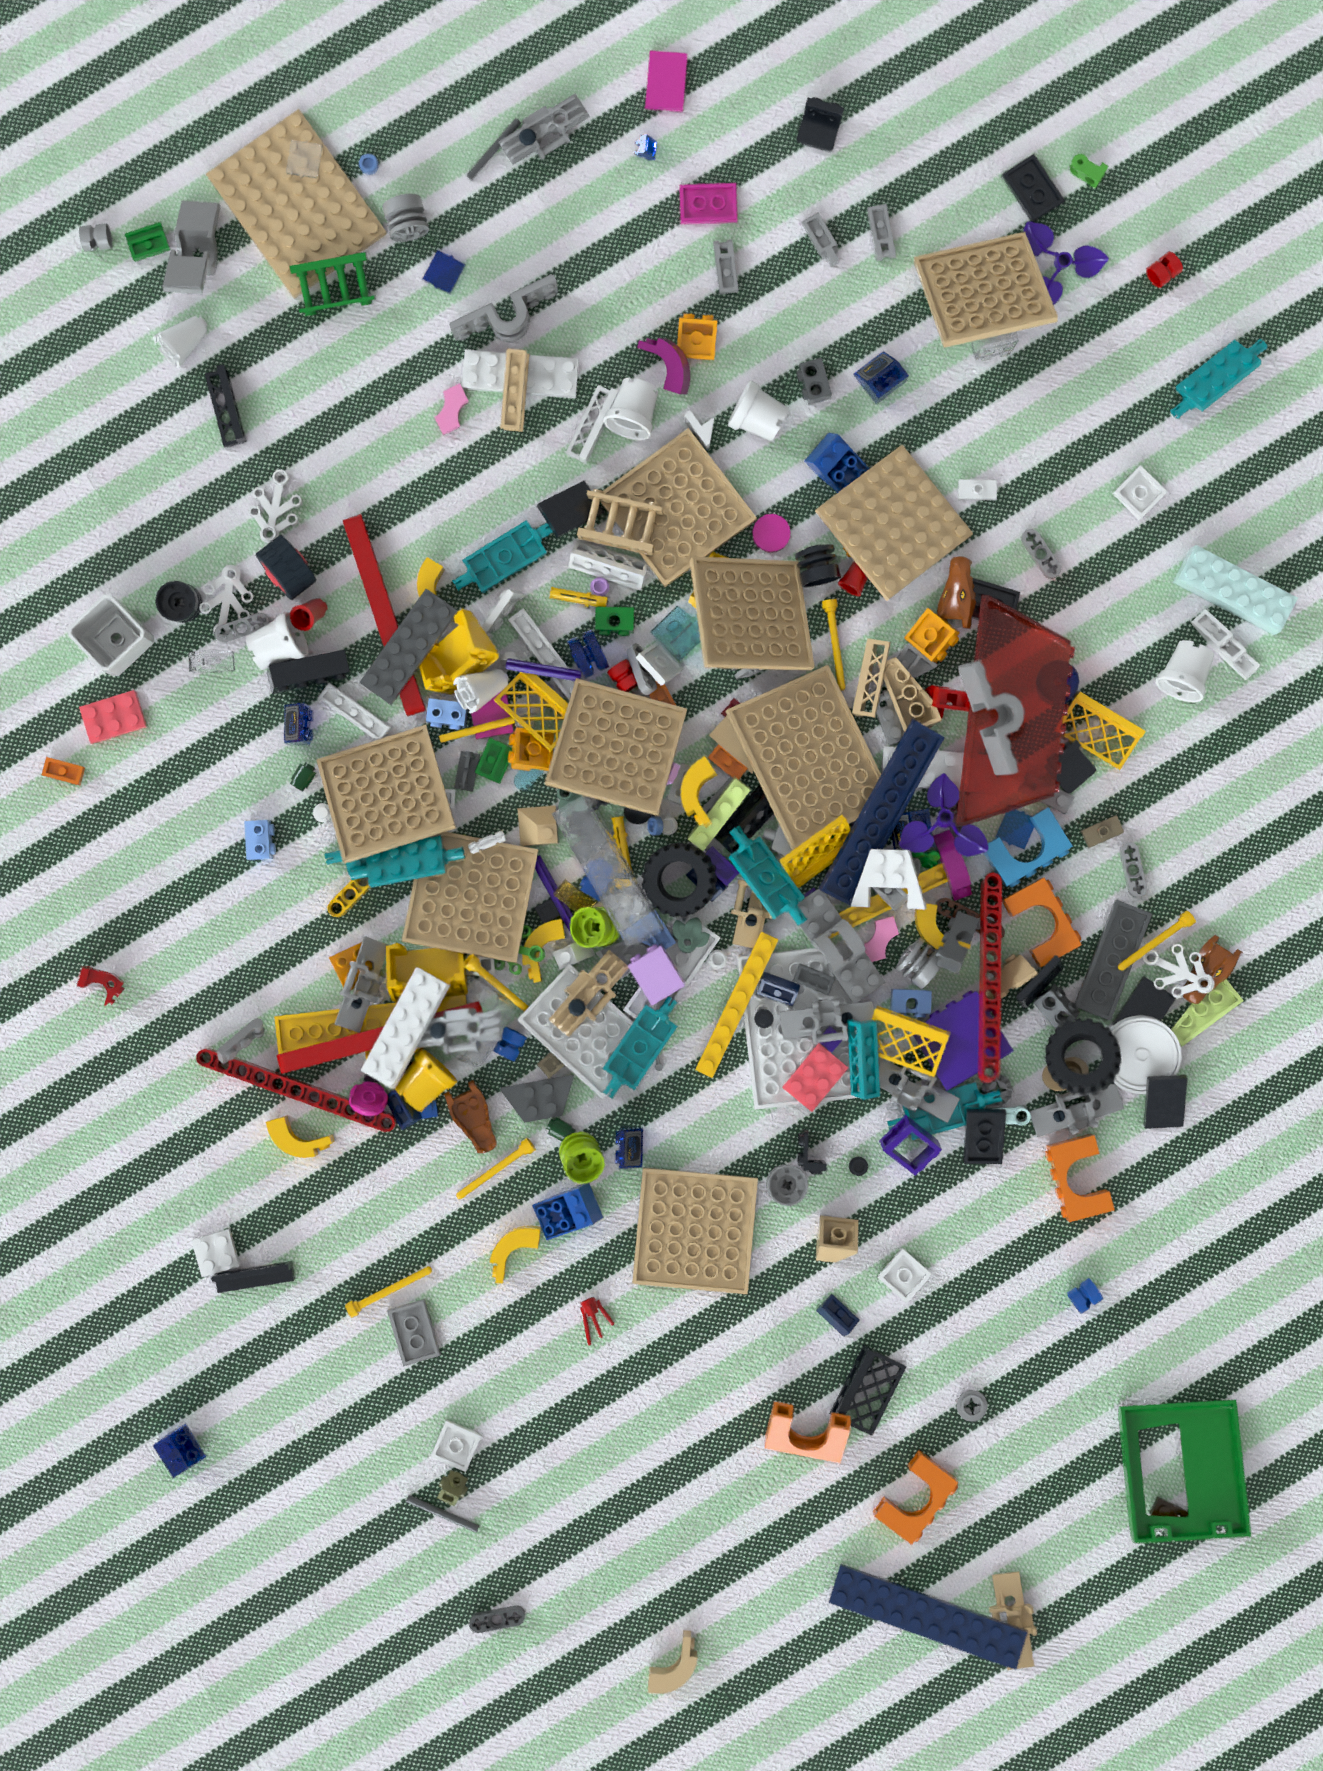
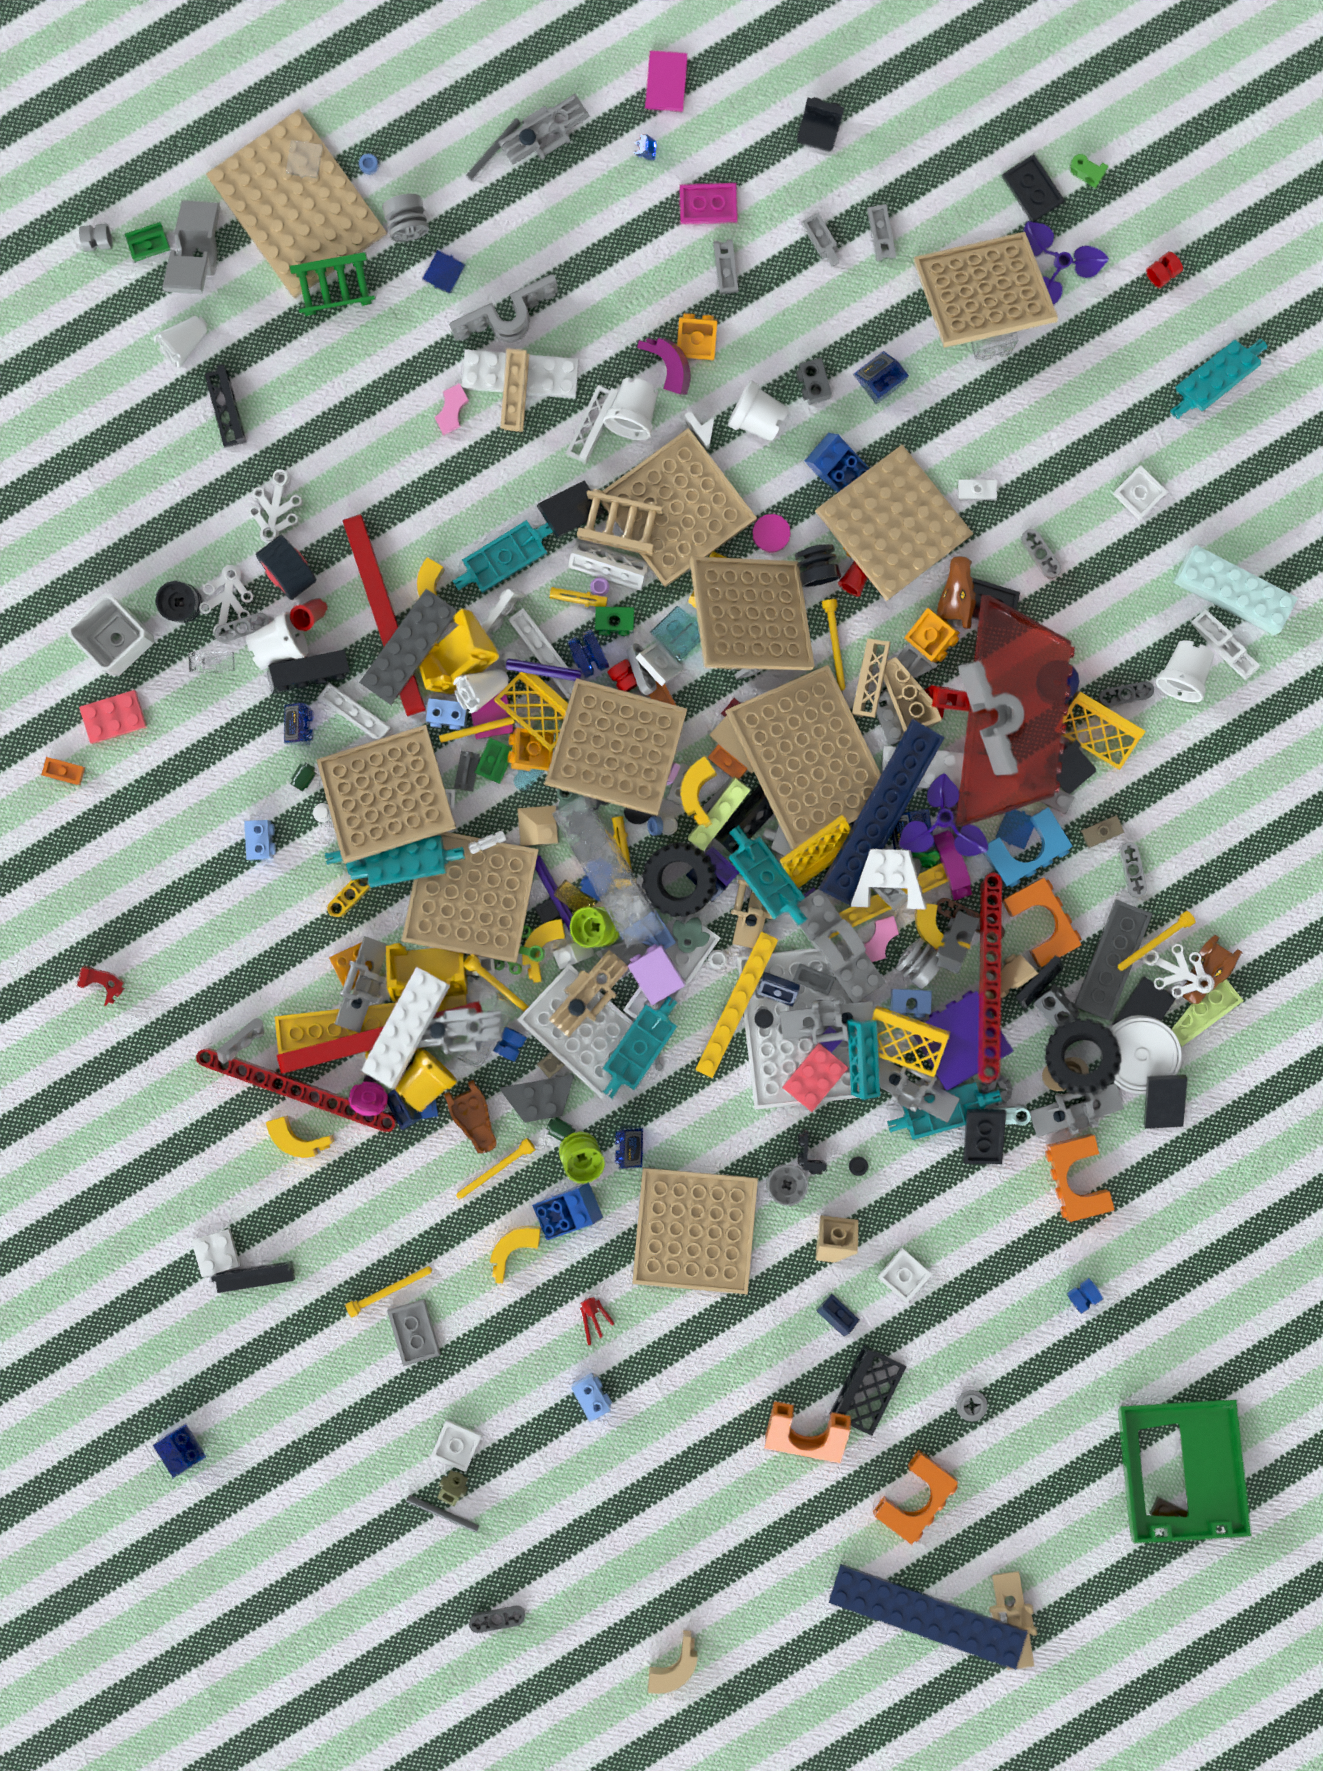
dark purple window [879,1115,942,1175] -> none
none -> light blue brick [571,1373,612,1422]
none -> dark grey beam [1098,681,1154,707]

